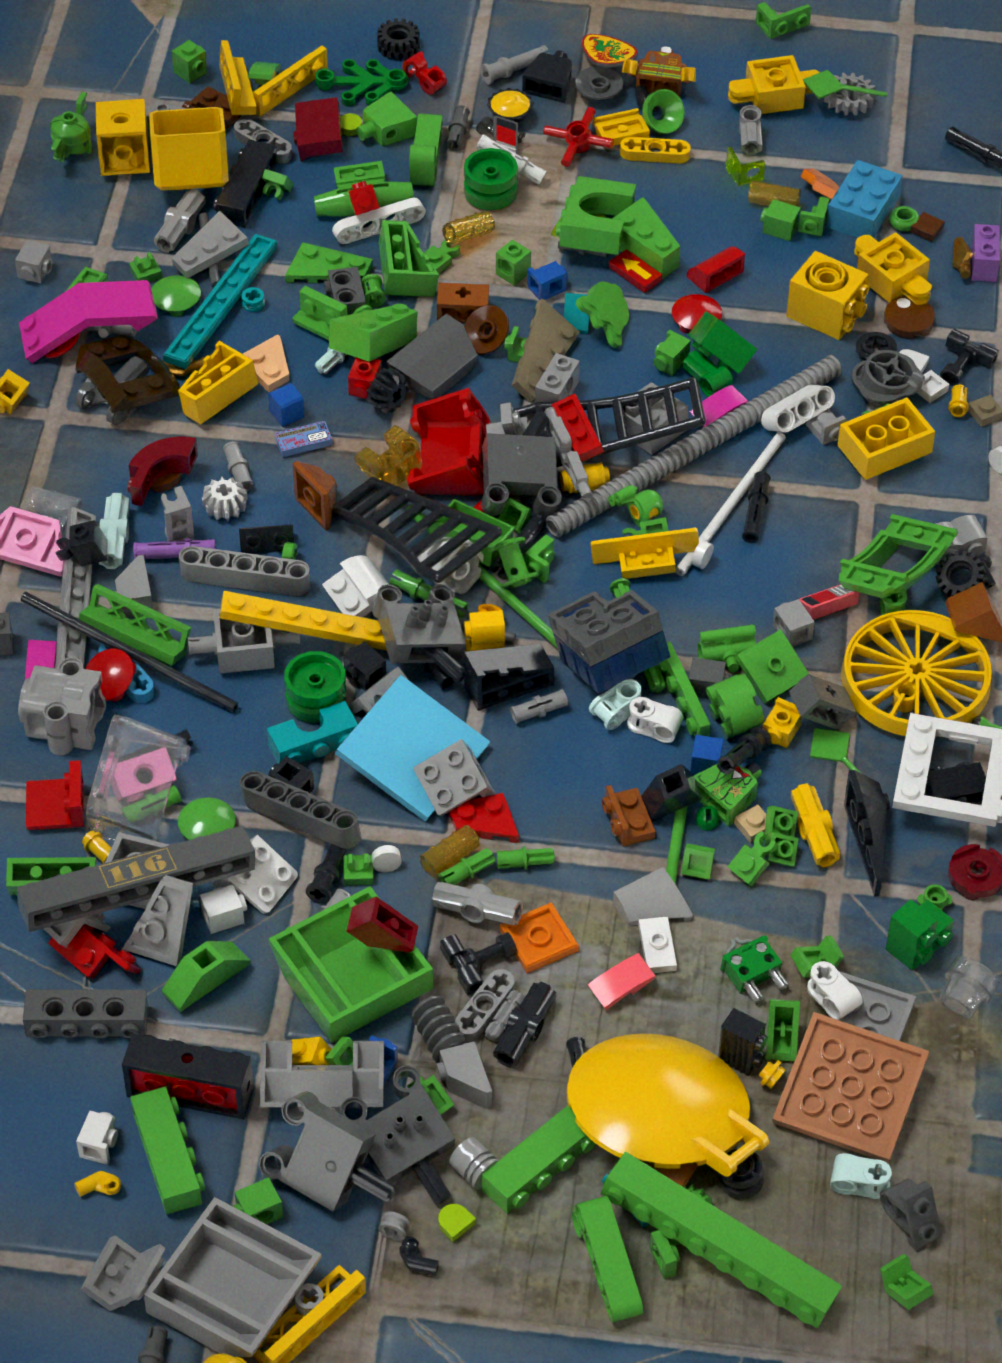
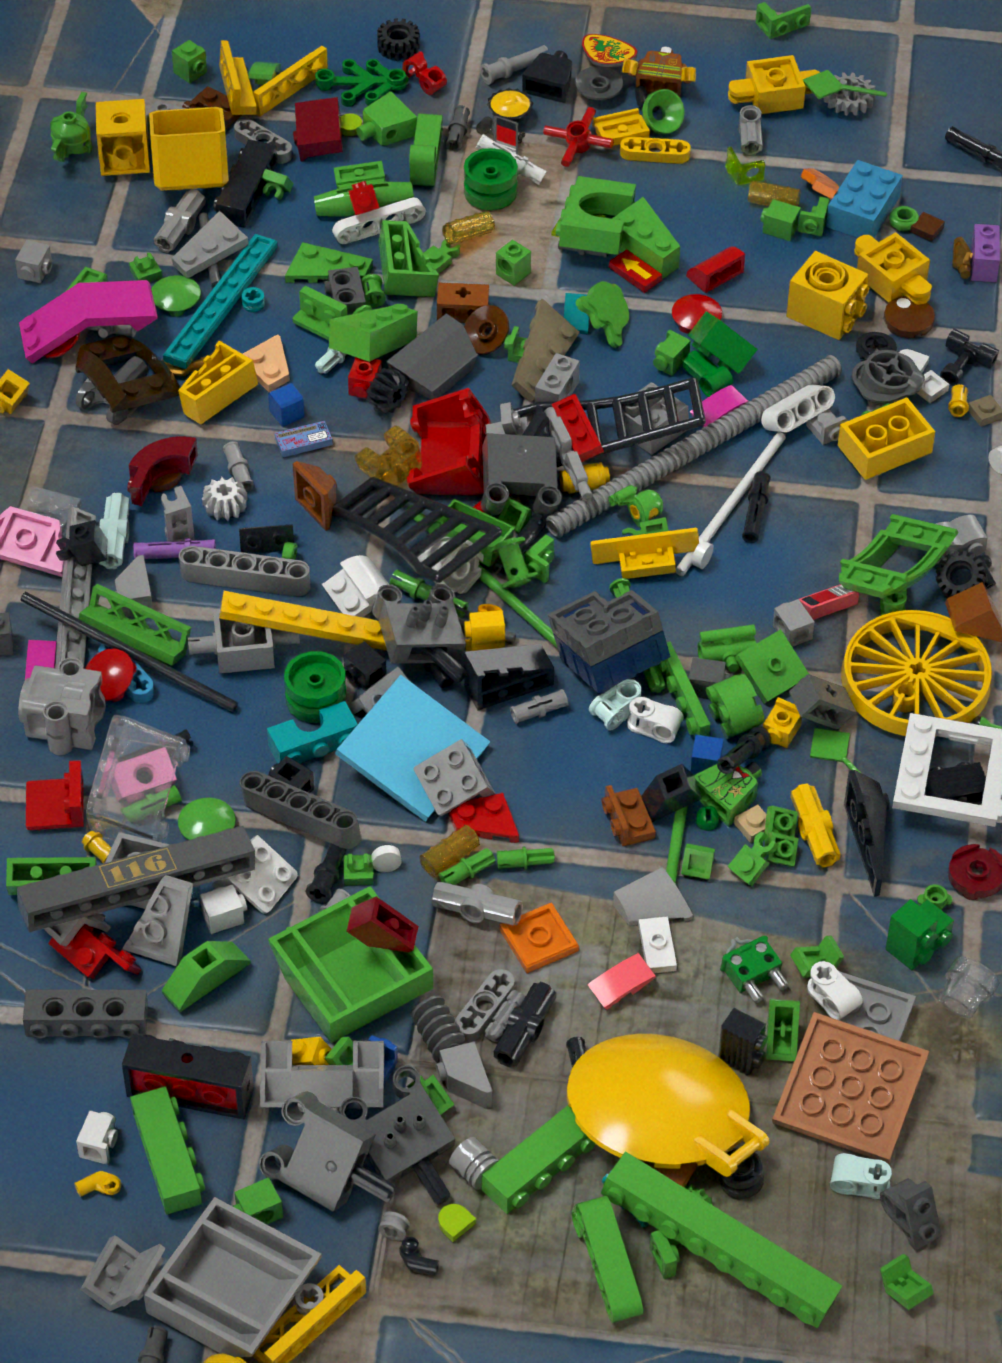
black bar [440,932,517,995] -> none
blue brick [527,261,568,301] -> none
yellow plate [759,1060,786,1089] -> none

